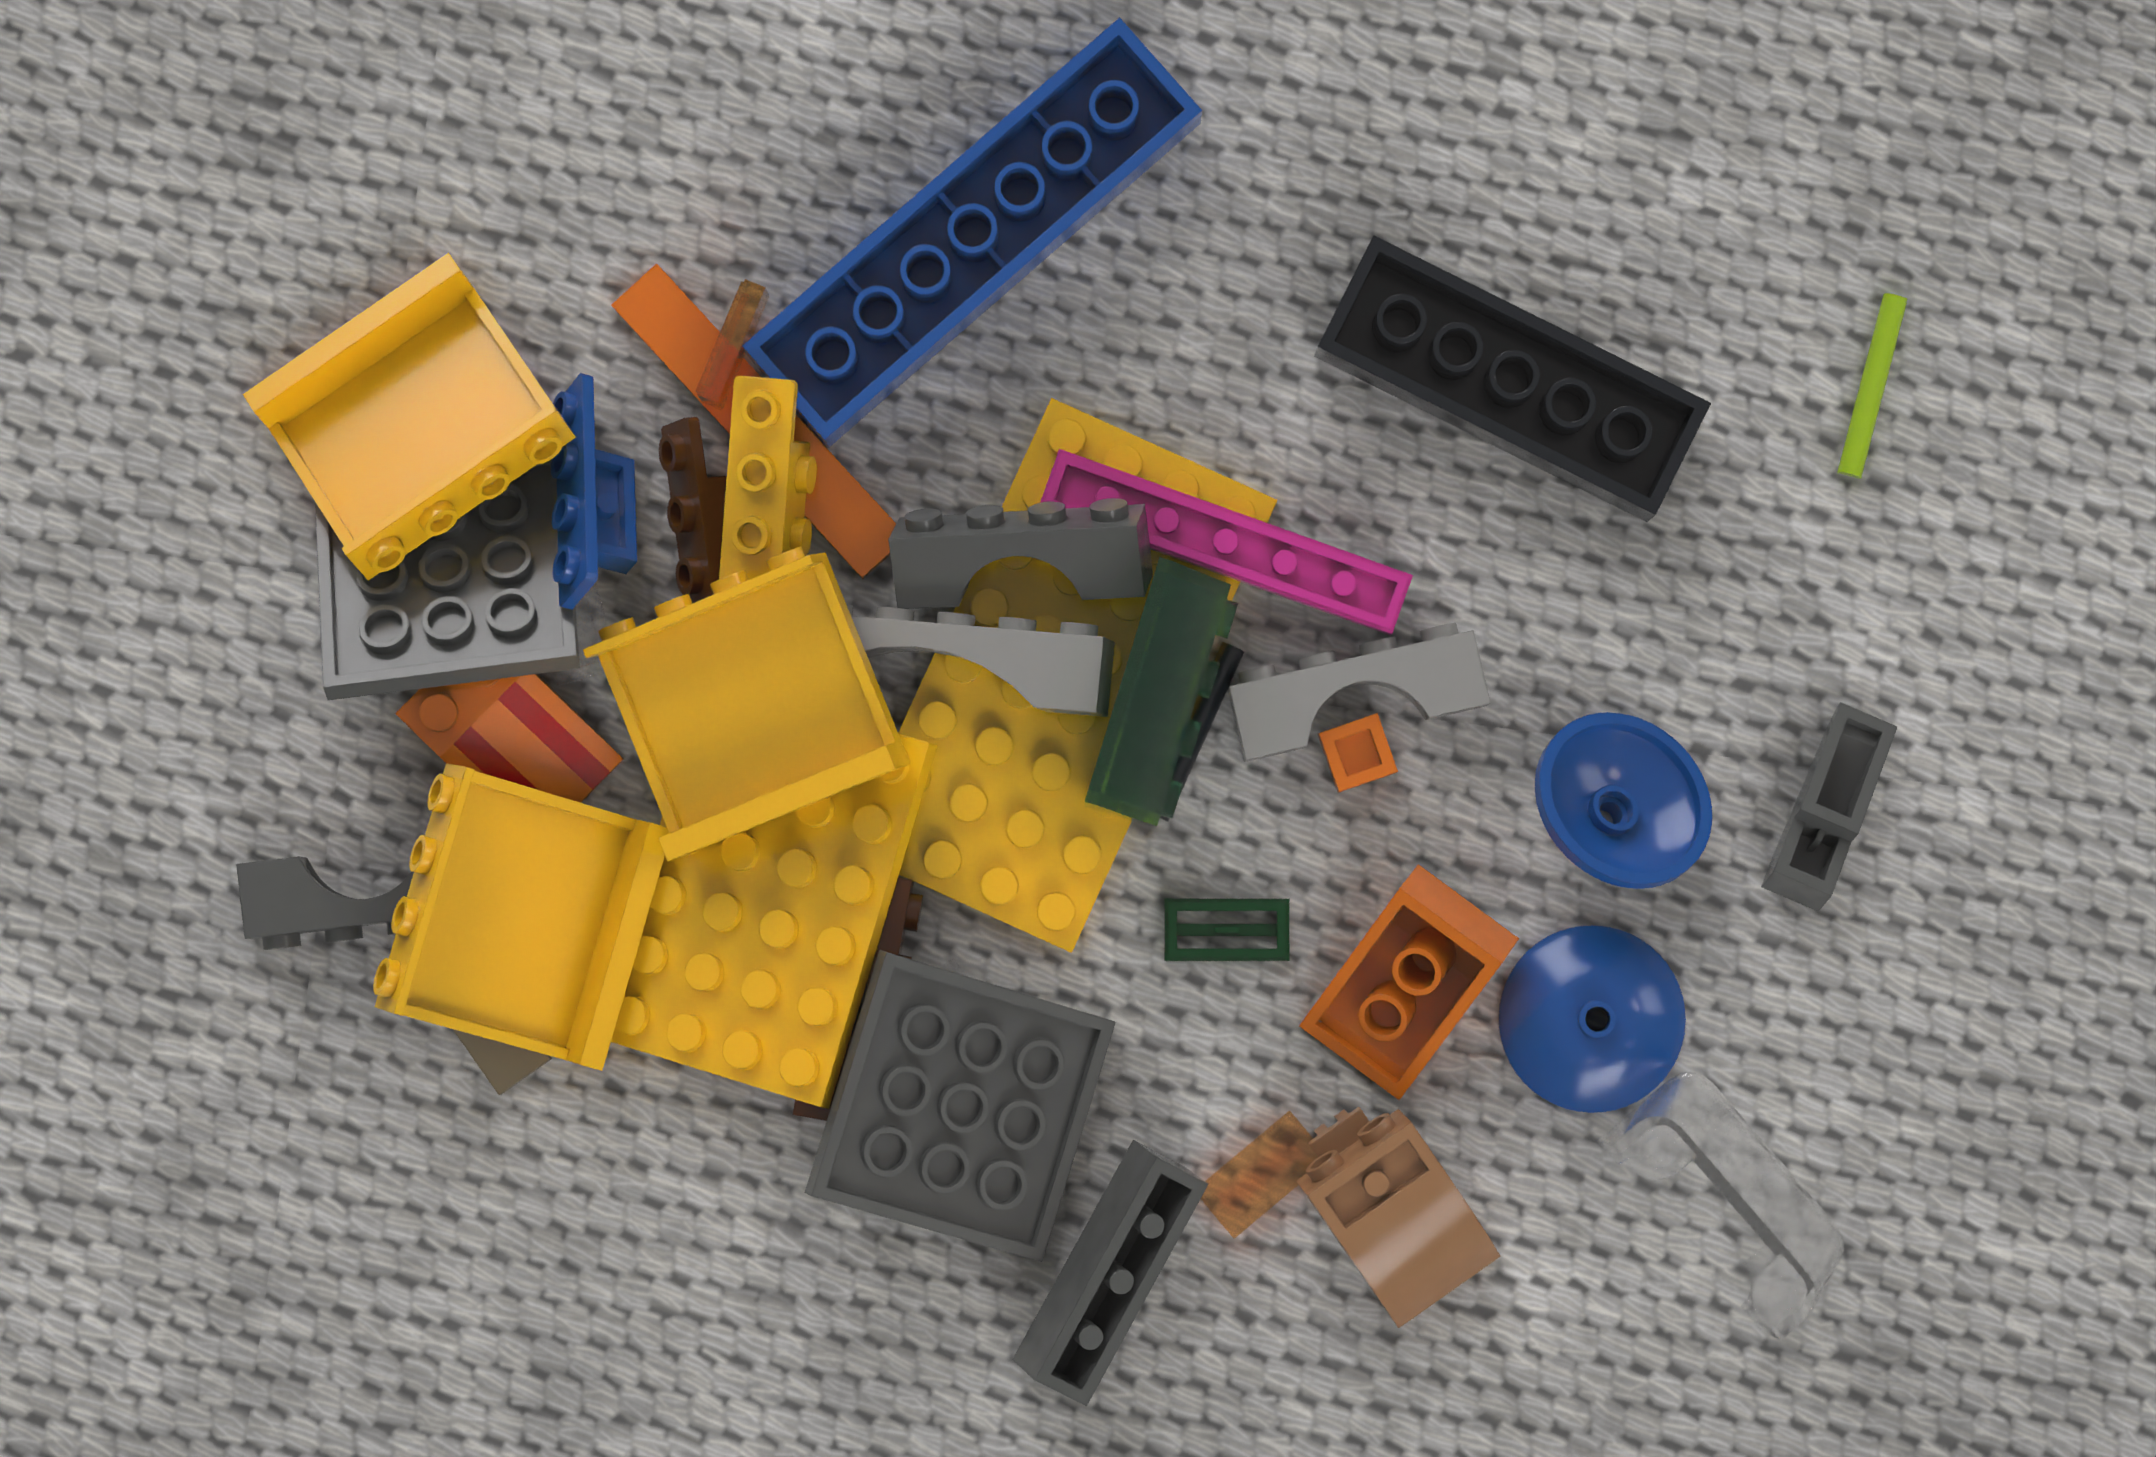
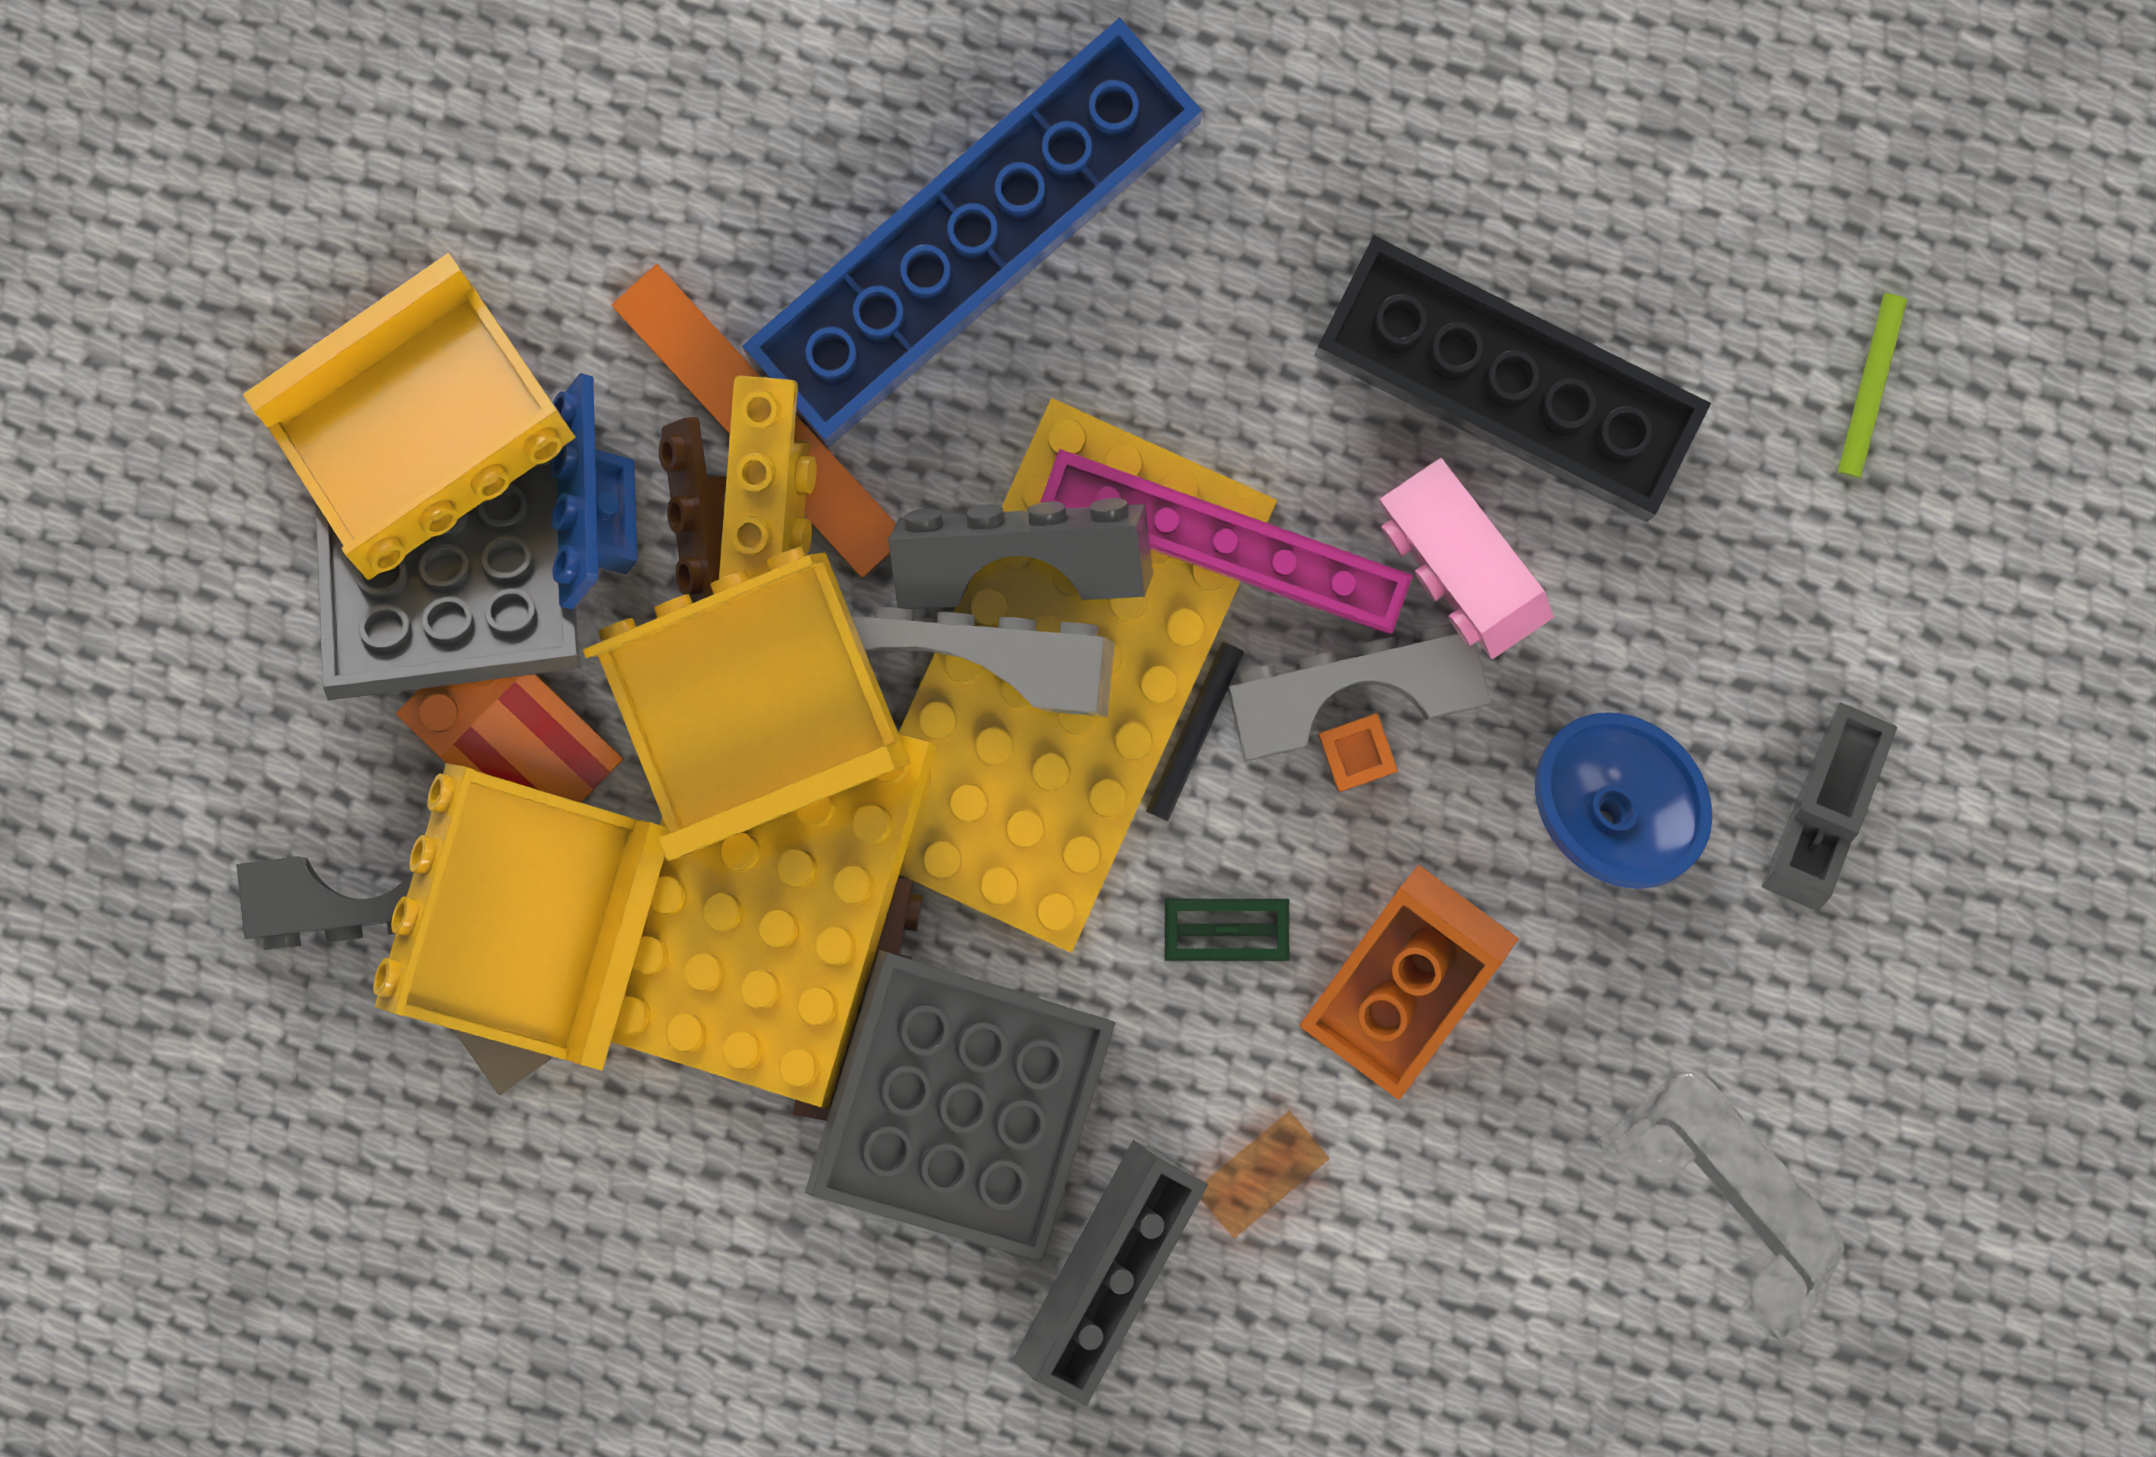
clear orange tile [696,279,770,410] -> none
clear green slope [1084,557,1238,828] -> none
medium nougat piece [1296,1107,1501,1328] -> none
blue dish [1498,925,1686,1113] -> none
none -> bright pink brick [1379,457,1554,659]

